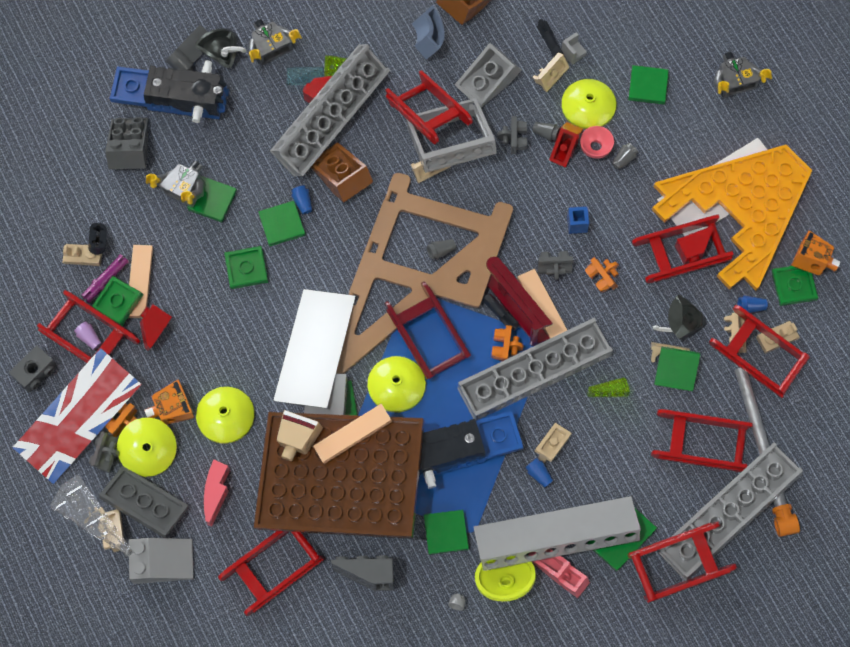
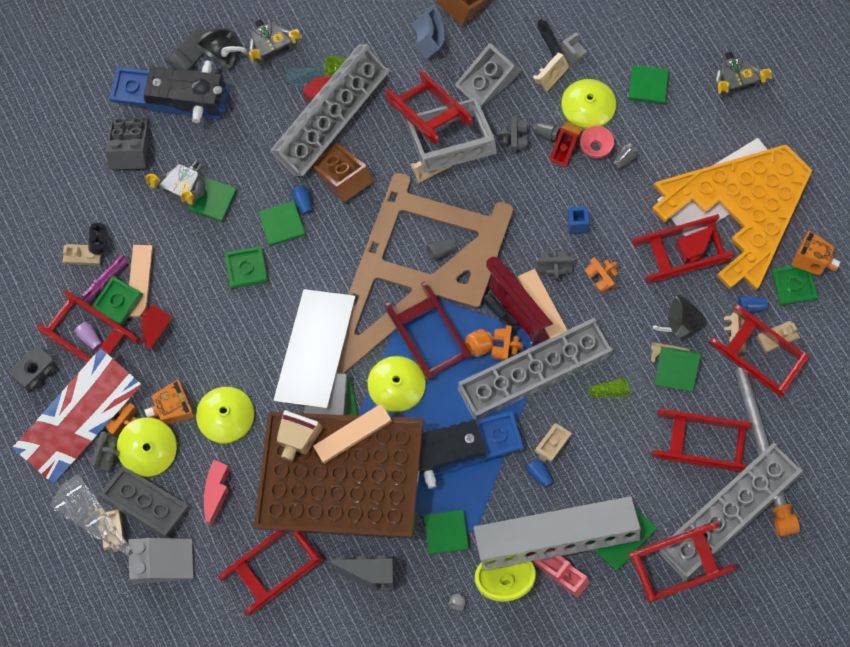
none -> orange head [464,329,494,357]

